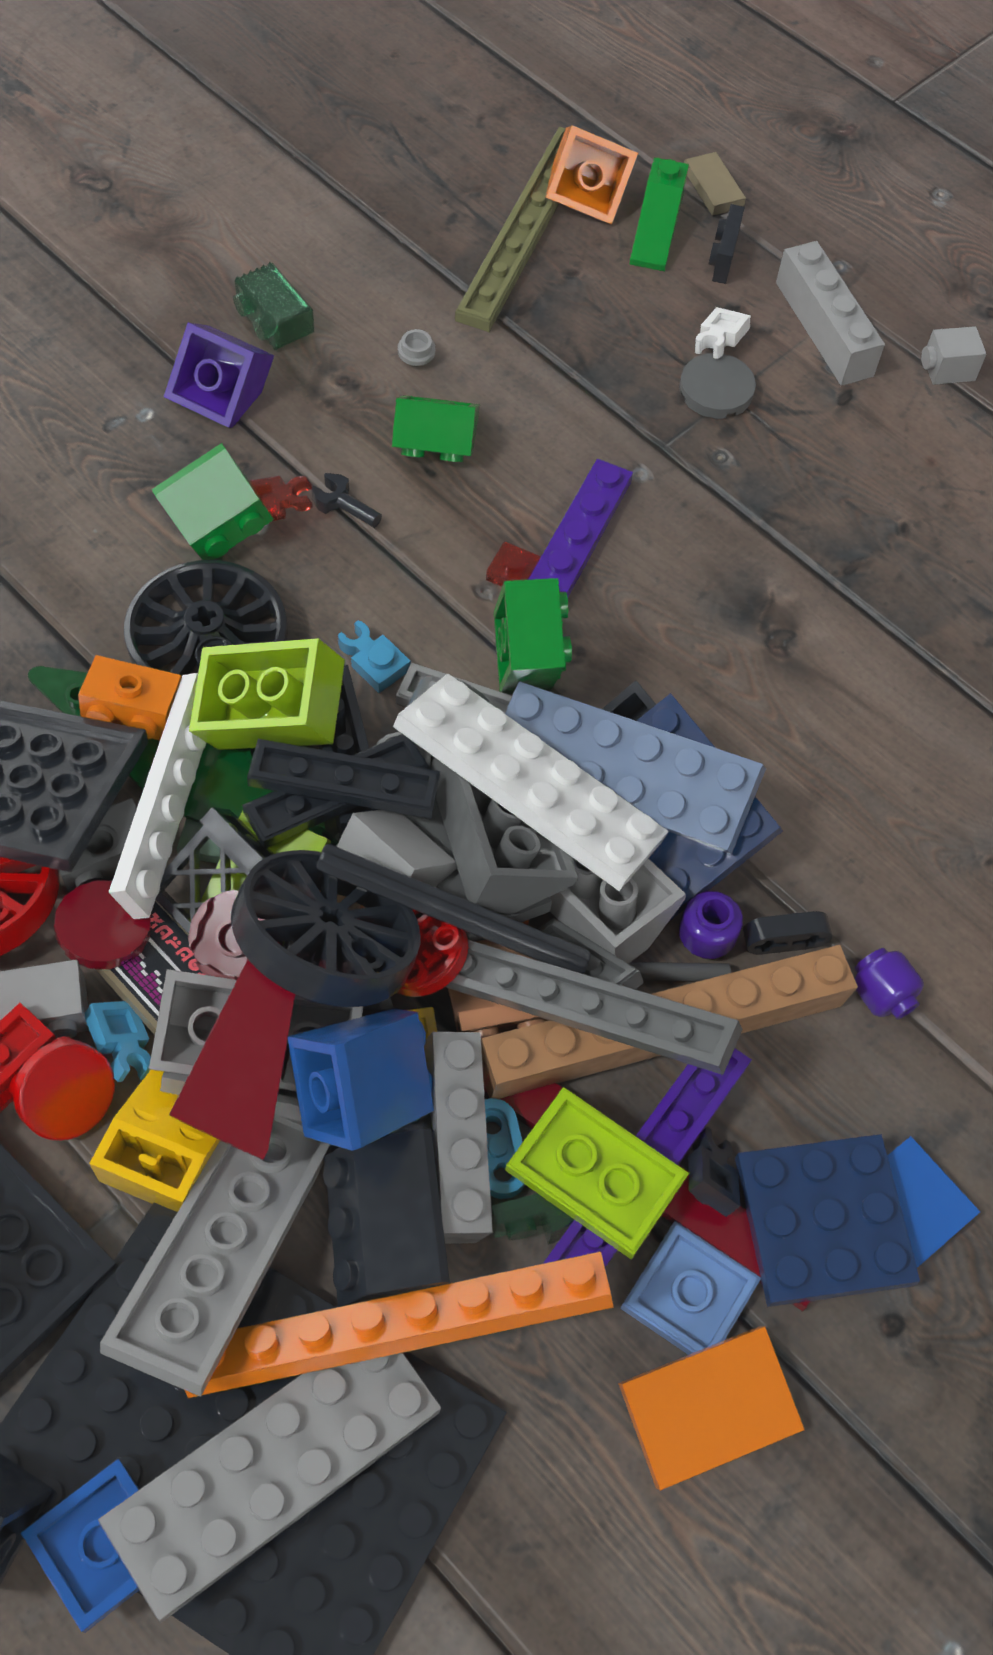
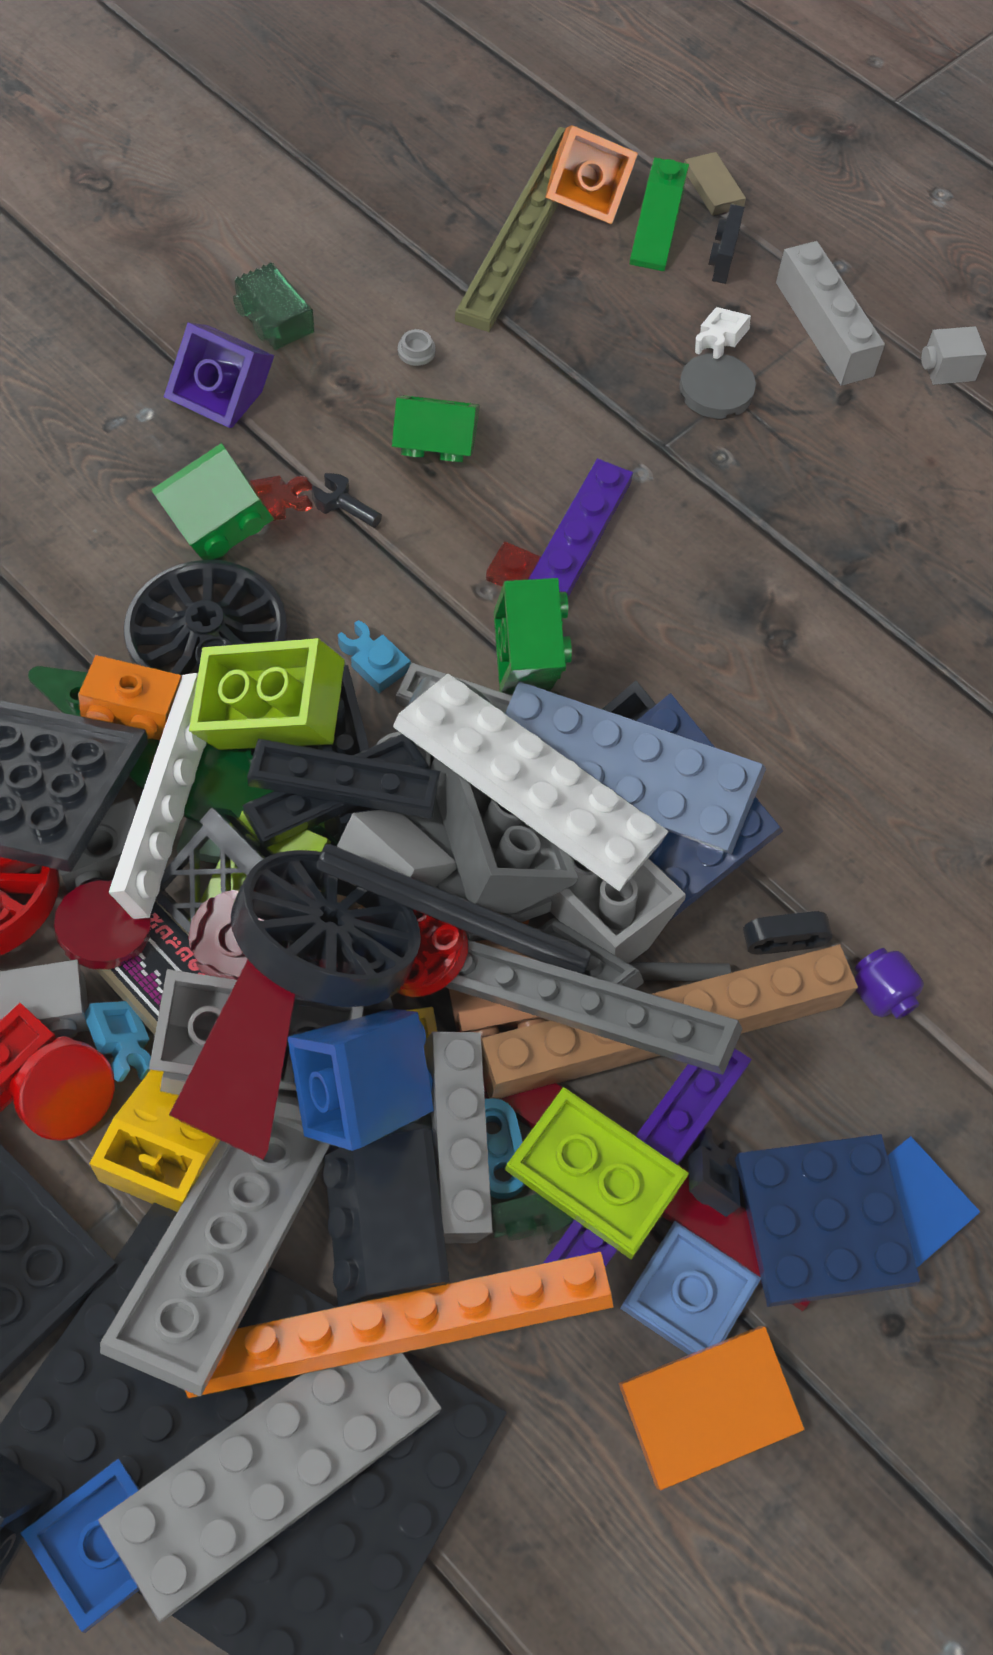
dark purple head [679,891,743,959] -> none

